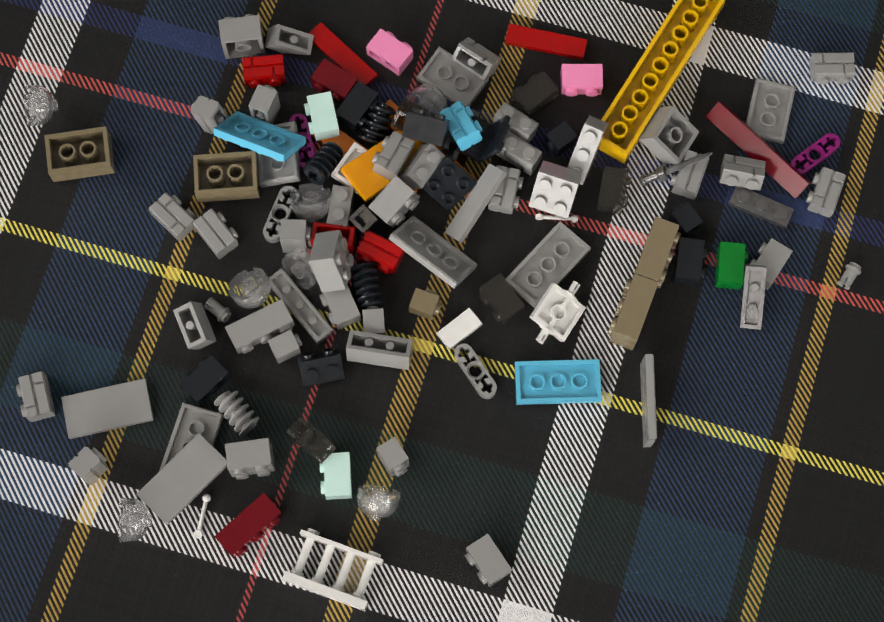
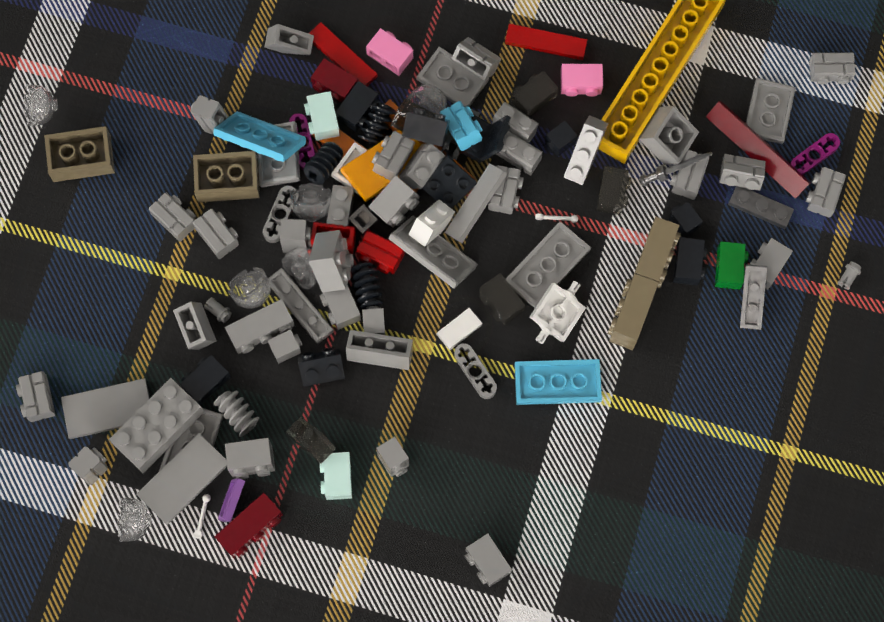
light grey brick [218,14,265,59] -> none
red brick [242,54,286,89] -> none
light grey brick [248,84,281,124] -> none
white fence [282,528,384,611] -> none
clear cylinder [357,484,401,521] -> none
dark tan brick [409,288,442,321] -> none
brick [528,160,583,219] -> none
light grey tile [640,354,657,447] -> none
none -> light grey brick [109,378,204,473]
none -> medium lavender tile [218,478,245,523]
none -> white brick [409,200,455,247]

